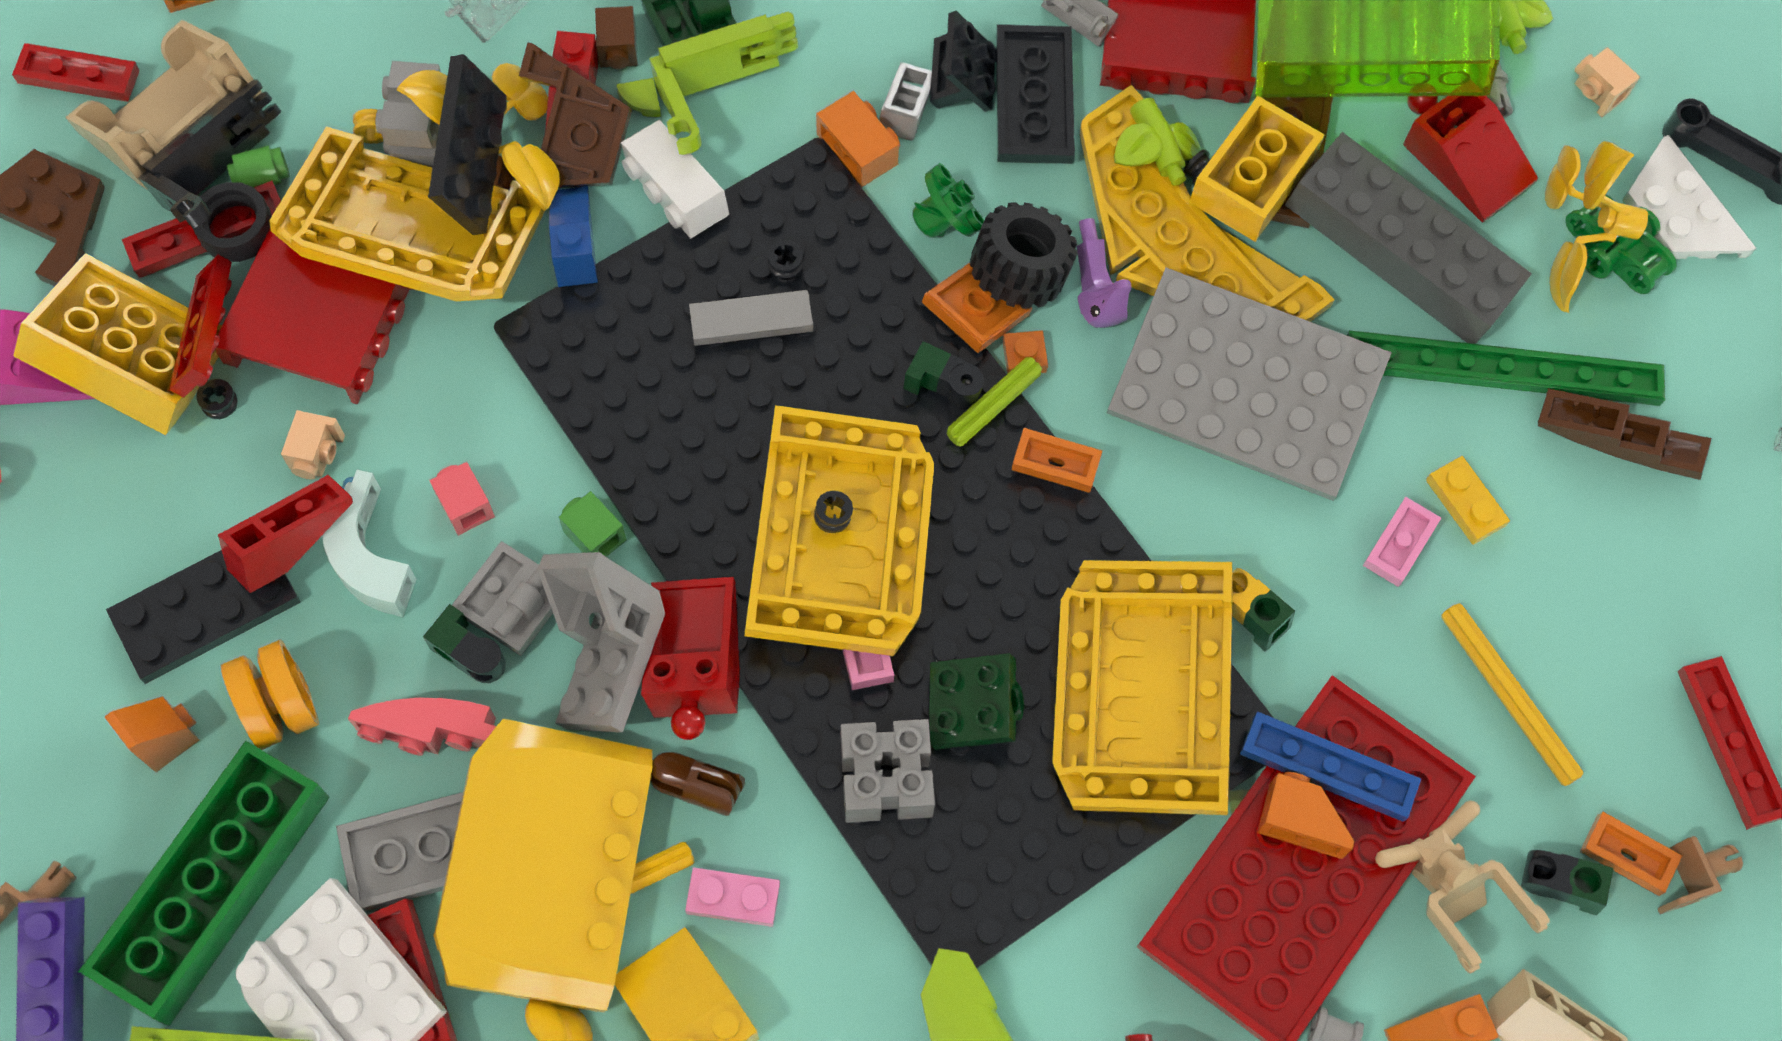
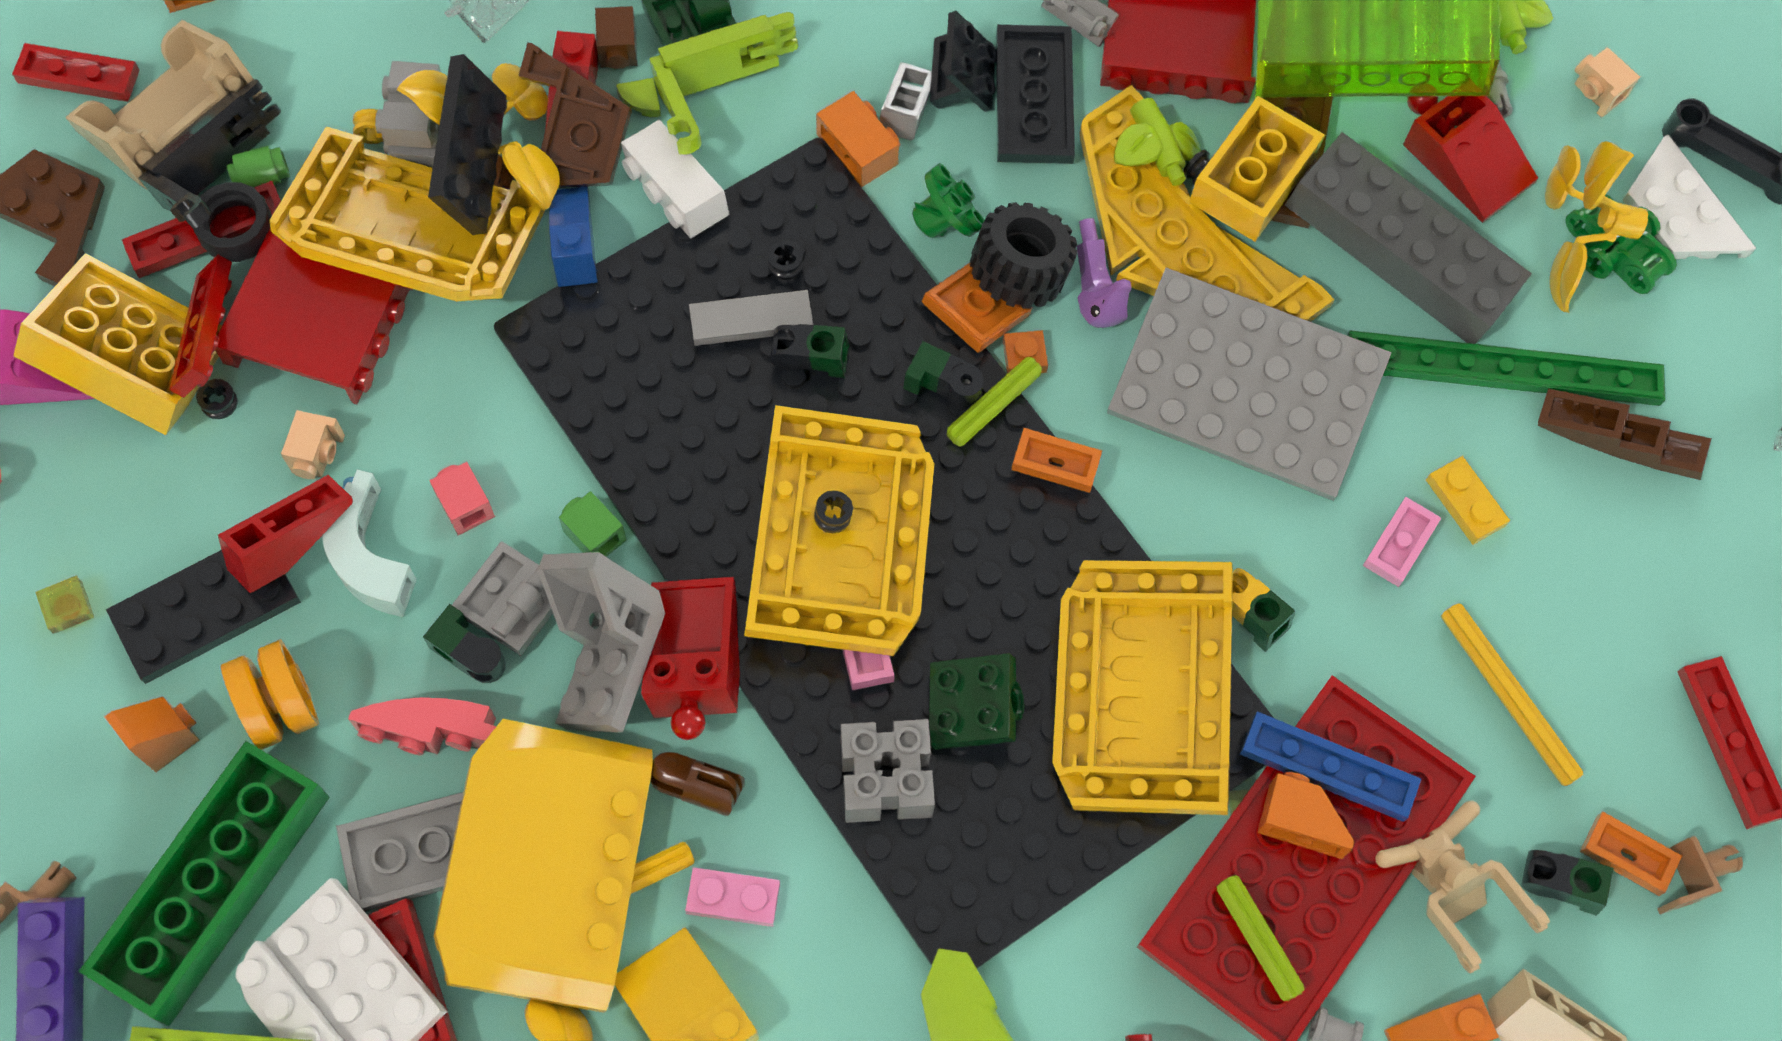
none -> clear yellow plate [35,575,94,634]
none -> leg [770,324,850,378]
none -> lime axle [1217,875,1304,1001]

